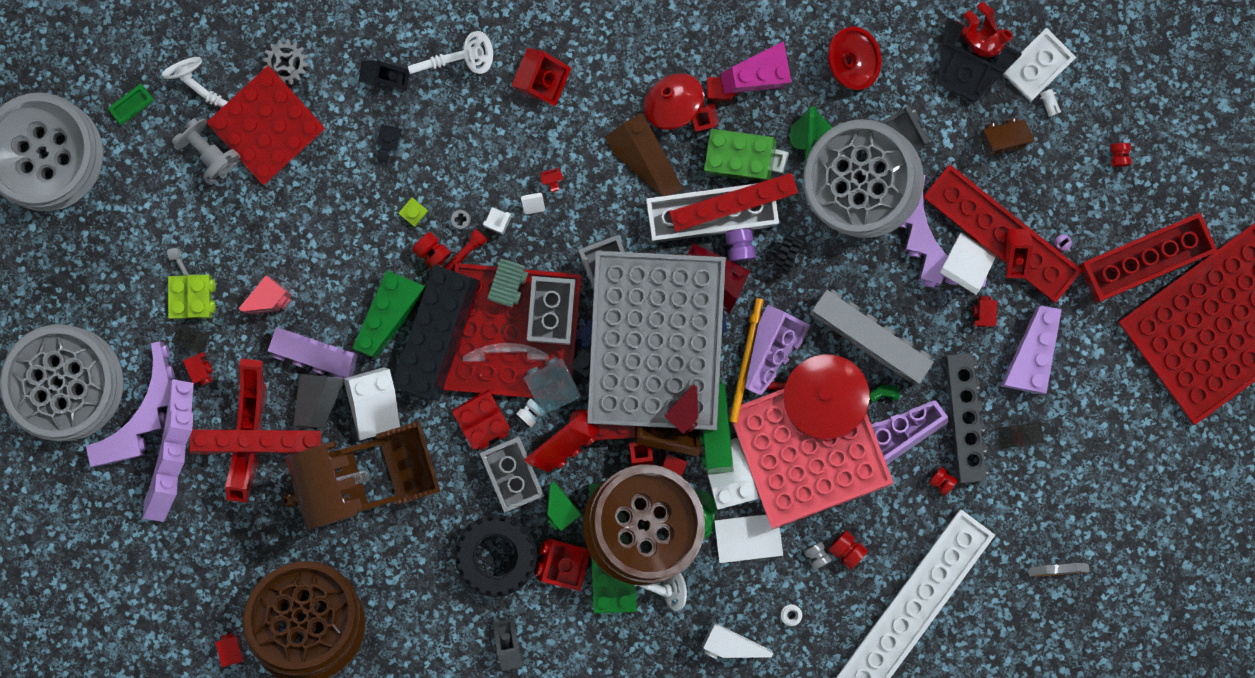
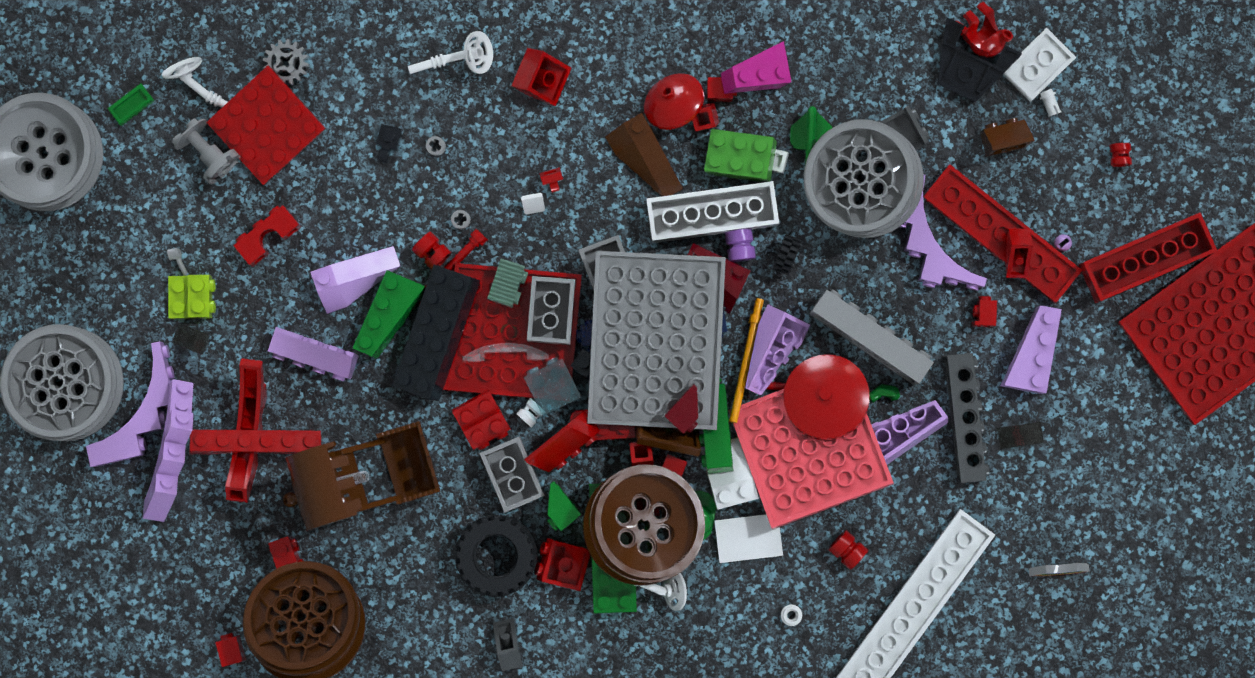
red brick [183,352,213,386] -> none
coral slope [239,275,292,314] -> none
dark grey slope [294,374,344,431] -> none
white slope [343,367,400,440] -> none
black slope [358,60,409,91] -> none
lime plate [399,198,429,227] -> none
white panel [483,207,512,235] -> none
red plate [669,173,798,232] -> none
white slope [702,622,773,659] -> none
light grey wheel [803,541,832,570] -> none
red dish [828,26,882,90] -> none
red wheel [928,466,958,496] -> none
white tile [940,232,996,295] -> none
none -> red arch [233,205,302,267]
none -> red brick [268,535,304,569]
none -> lavender wedge [311,246,401,314]
none -> light grey bush [426,136,446,156]

